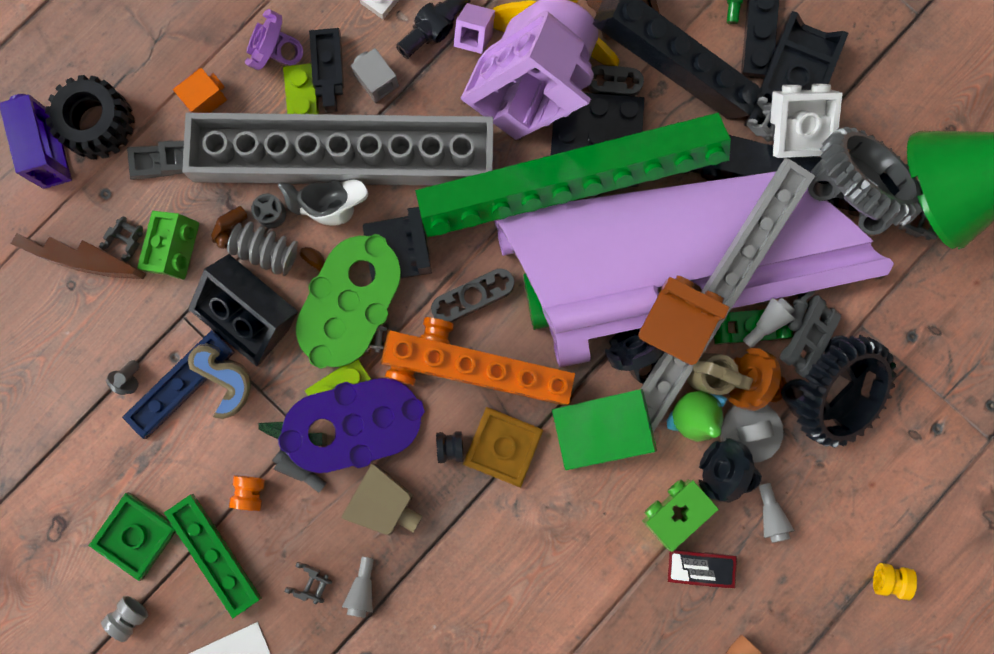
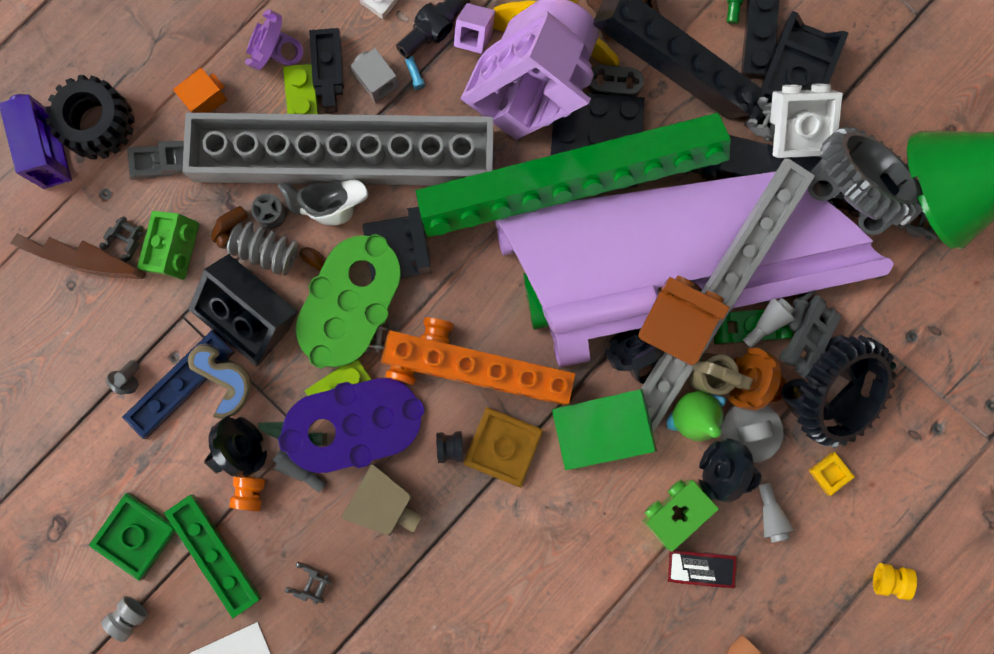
light grey cone [342,557,374,618] -> none
dark grey beam [431,269,514,323] -> none
none -> black tile [204,416,267,478]
none -> medium azure piece [405,56,425,90]
none -> yellow tile [808,452,855,496]

